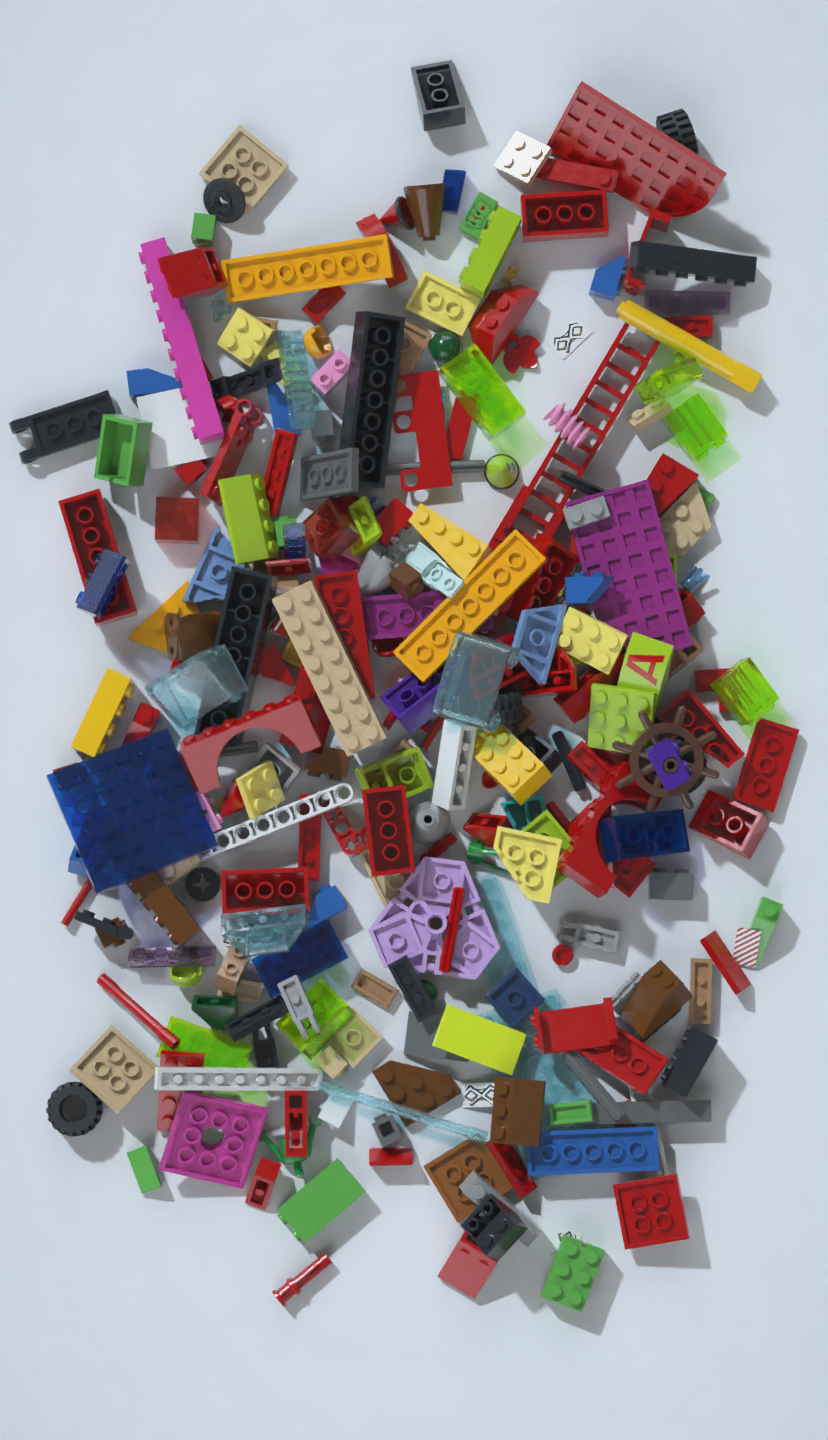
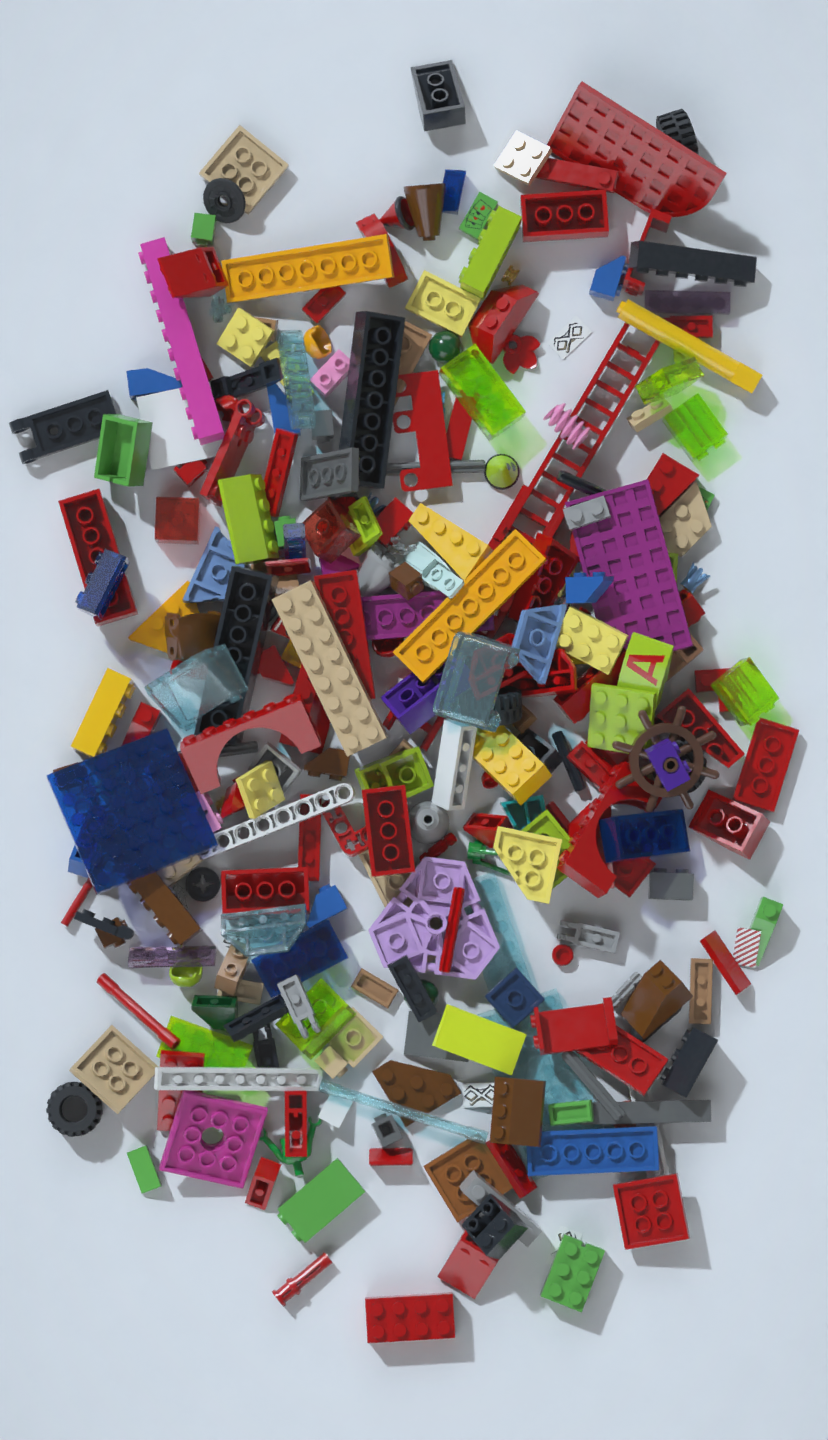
none -> red brick [365,1292,455,1343]

